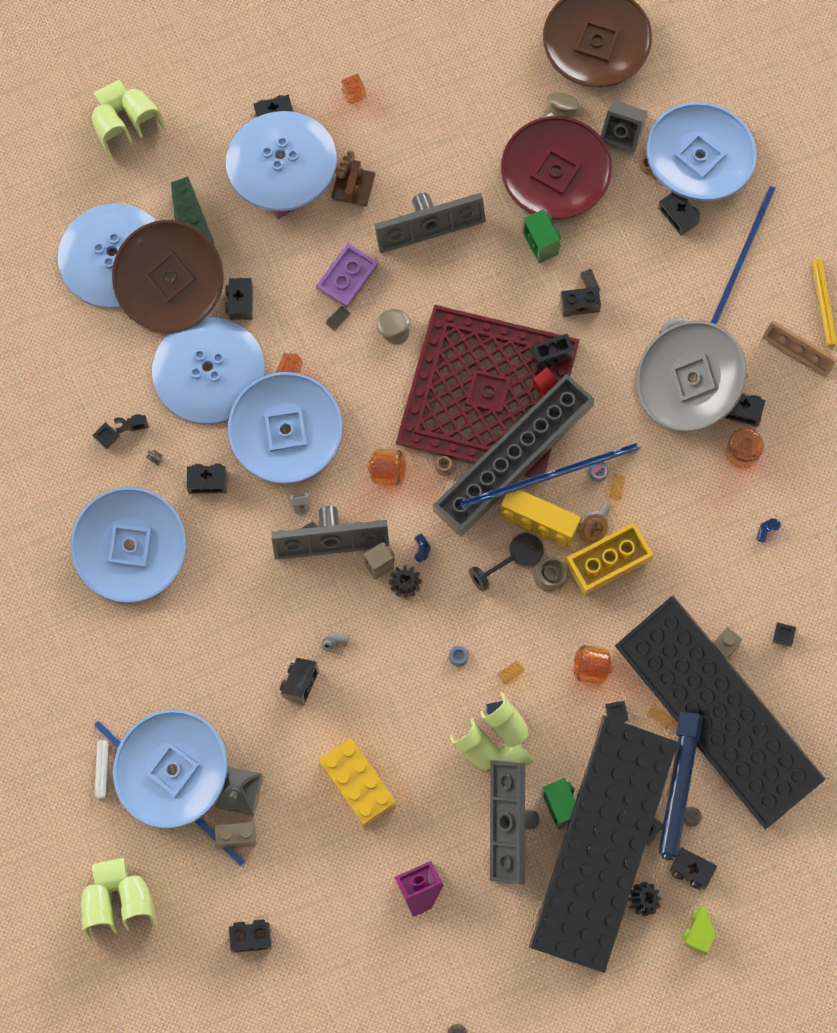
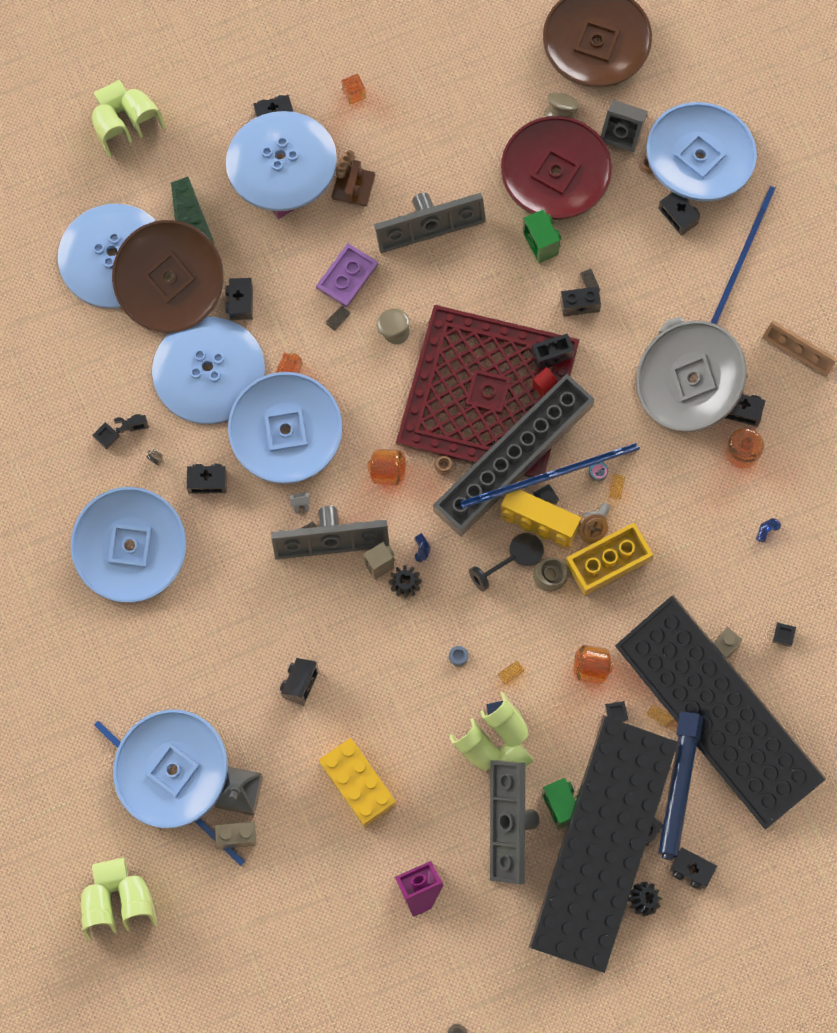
white axle [95,740,109,799] -> none
black brick [229,919,272,953] -> none
light grey arm [321,633,349,651] -> none
lime slope [682,906,716,955] -> none
clear smoke plate [684,807,702,827] -> none
yellow axle [812,258,837,347] -> none
none -> black plate [533,484,559,505]

